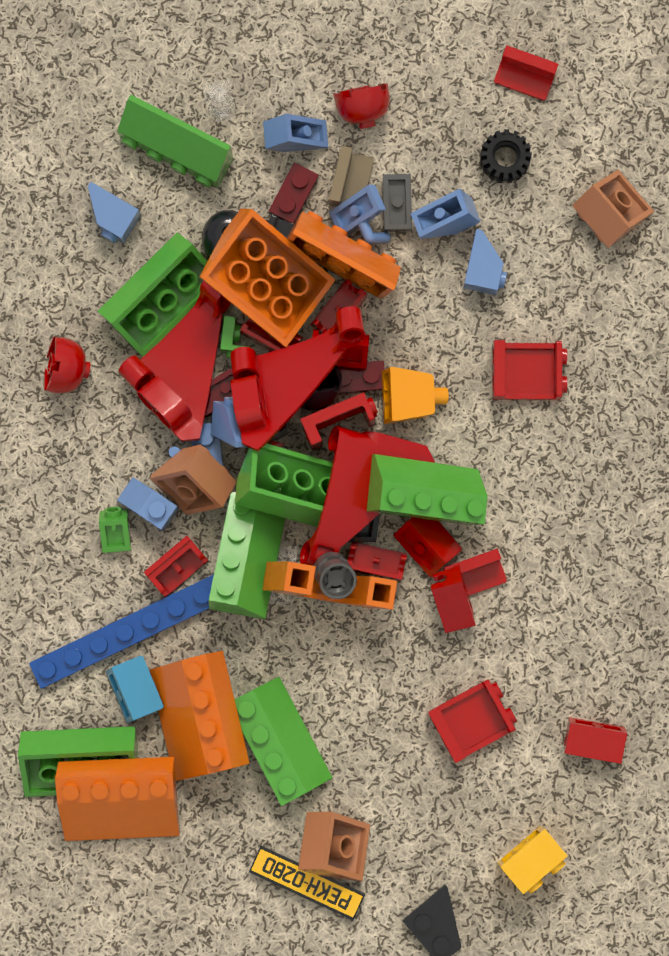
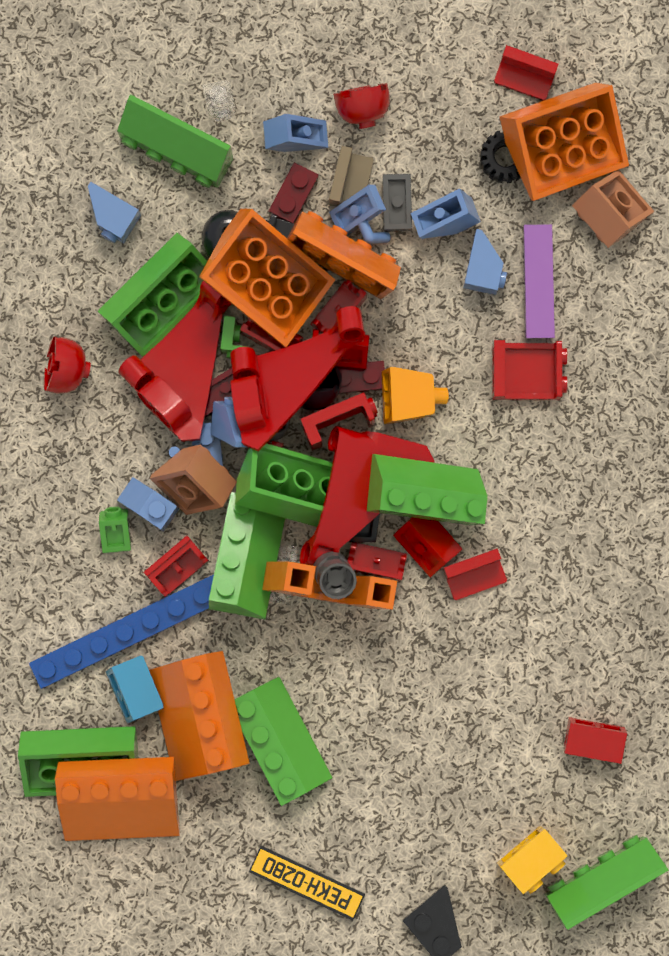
nougat slope [298,812,370,881] -> none
red panel [427,679,517,763] -> none
red hinge [431,565,476,633] -> none
none -> orange slope [499,83,629,201]
none -> medium lavender slope [524,224,555,338]
none -> bright green slope [545,835,669,930]

